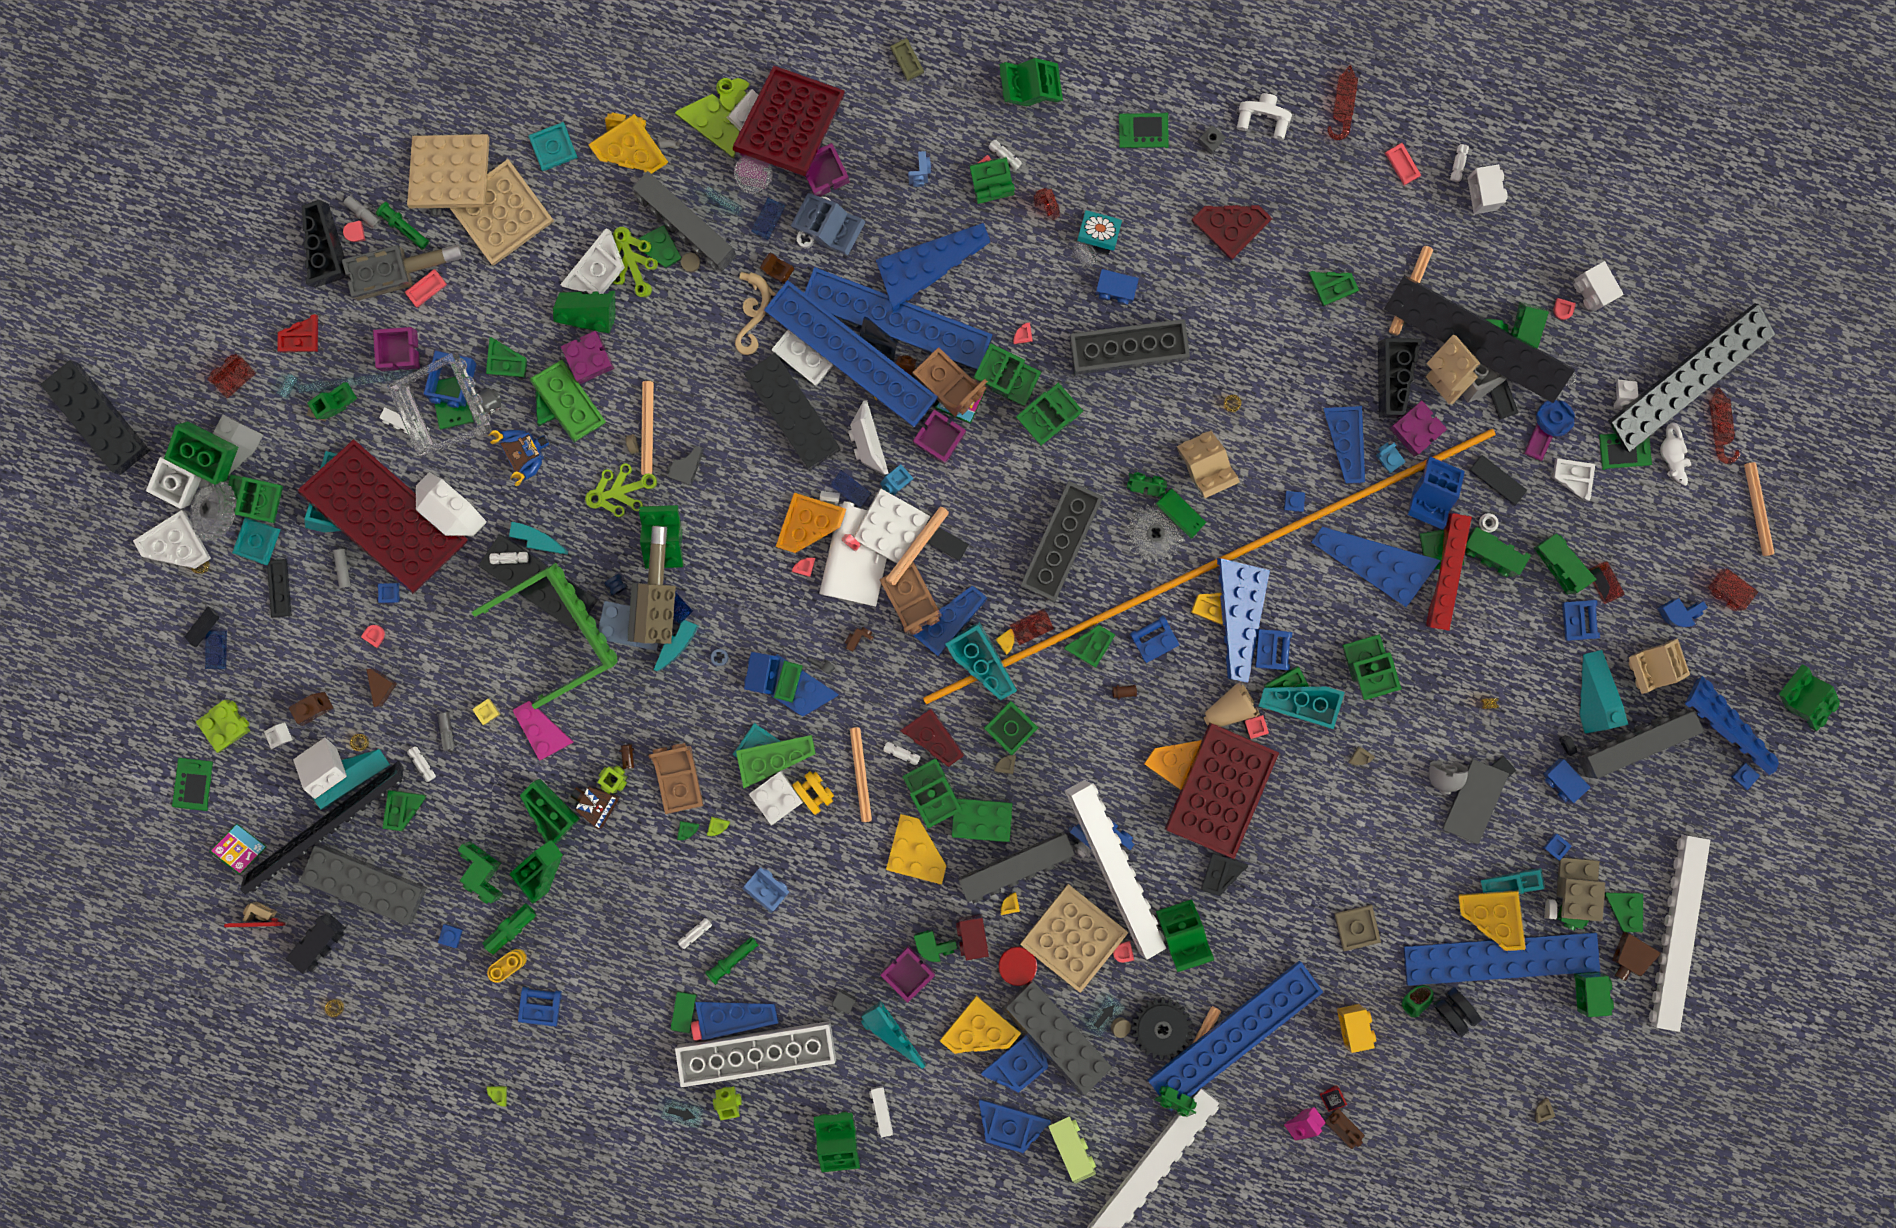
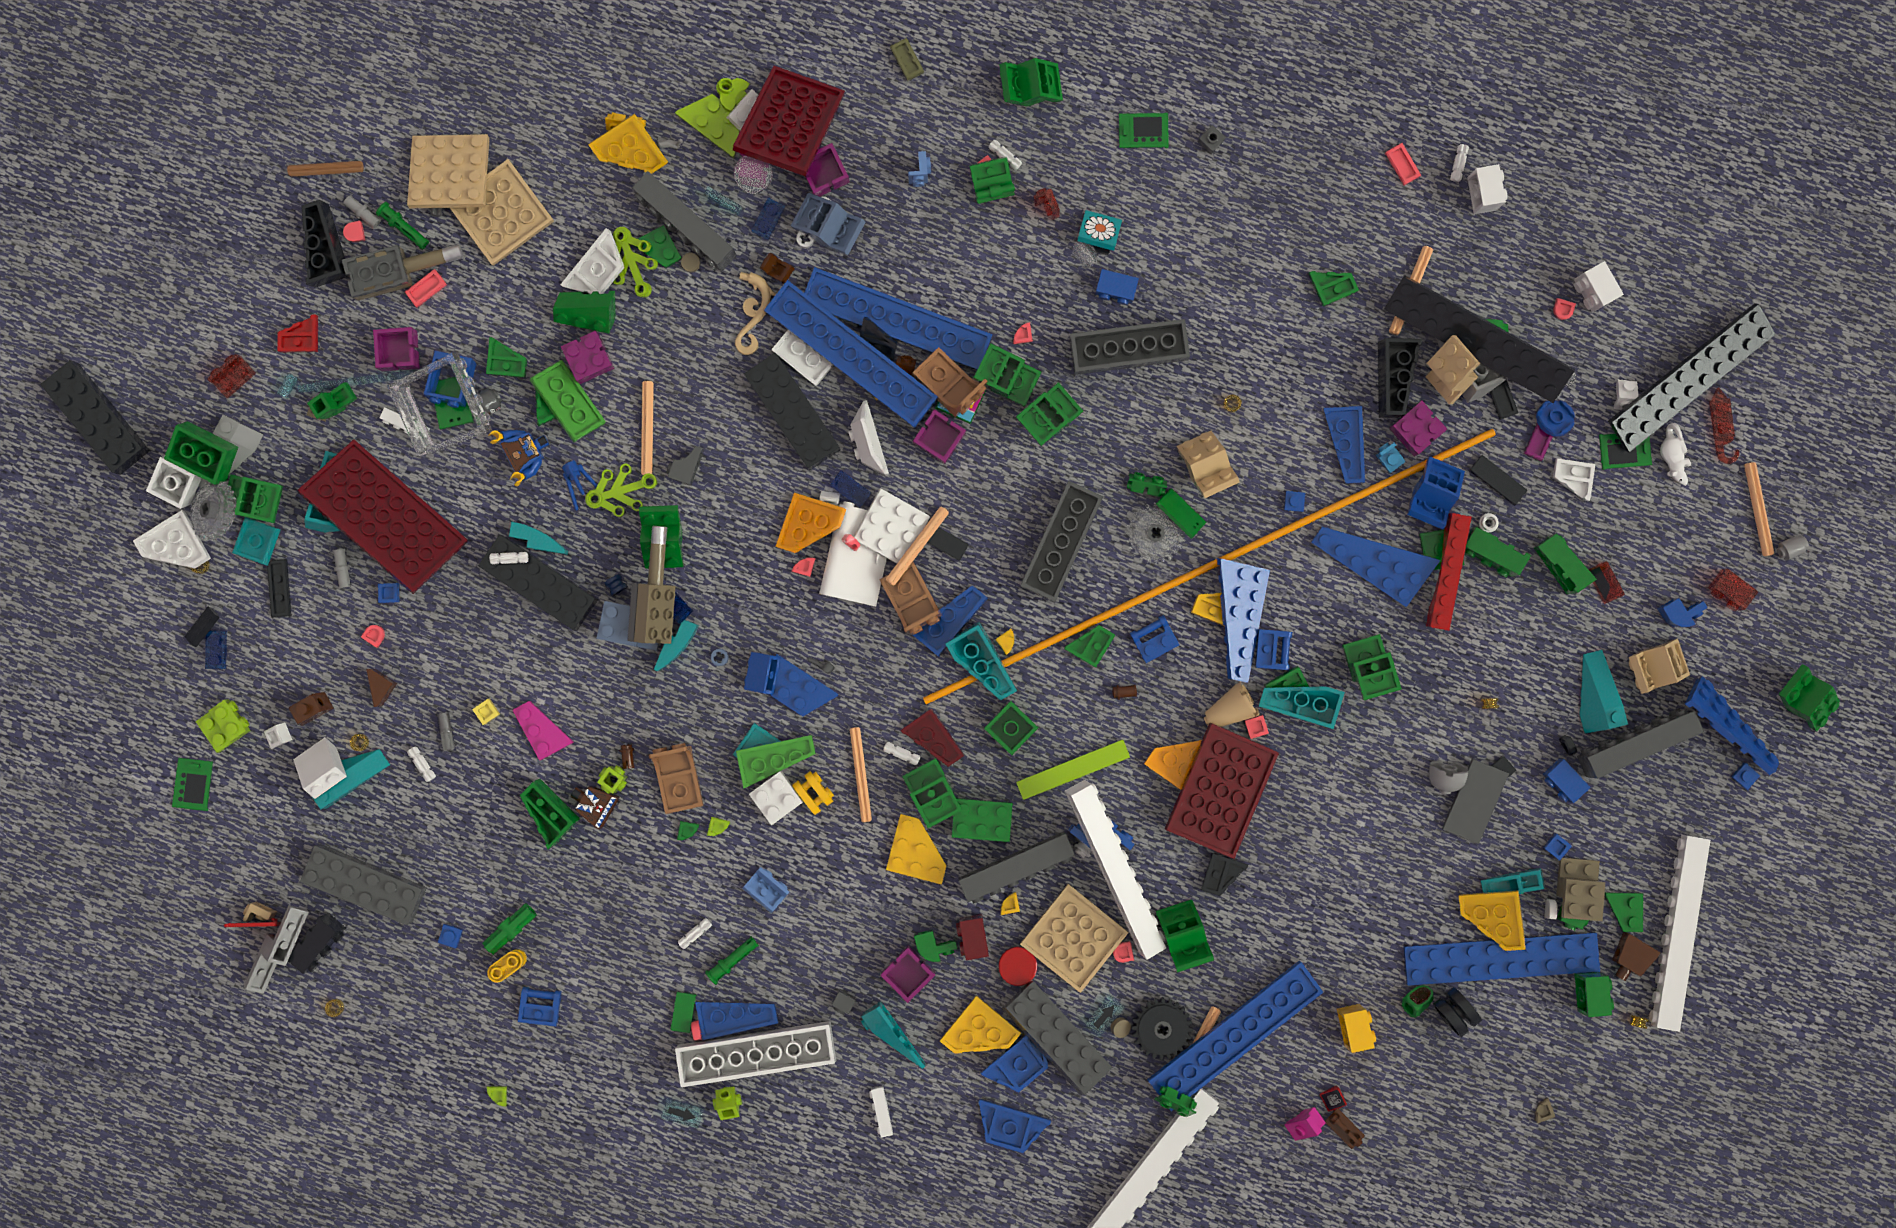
piece [209,824,267,875] -> none
black plate [240,761,404,895] -> none
green wing [382,790,427,831] -> none
white wedge [416,472,486,536] -> none
green bracket [458,841,503,904] -> none
bright green piece [471,563,618,710] -> none
green wedge [509,840,563,904] -> none
teal tile [528,122,578,171] -> none
dark tan tile [625,434,639,454] -> none
green tile [774,661,803,703] -> none
green bracket [814,1112,860,1173] -> none
reddish brown bracket [845,627,874,652] -> none
blue wing [876,223,990,311] -> none
dark azure bracket [880,464,914,496] -> none
dark tan tile [994,755,1016,774] -> none
clear red slope [1010,609,1054,645] -> none
yellowish green wedge [1048,1116,1096,1184] -> none
dark red plate [1191,205,1273,260] -> none
white connector [1237,93,1292,140] -> none
clear red plate [1328,65,1358,140] -> none
dark tan tile [1334,905,1381,951] -> none
dark tan tile [1348,746,1375,765] -> none
green wedge [1511,302,1549,348] -> none
blue plate [1562,600,1600,641] -> none
none -> light grey bracket [244,905,309,994]
none -> medium nougat axle [287,161,364,177]
none -> blue plant [562,460,598,511]
none -> lime tile [1016,739,1130,800]
none -> clear yellow bush [1629,1015,1649,1029]
none -> light grey brick [1777,535,1809,560]

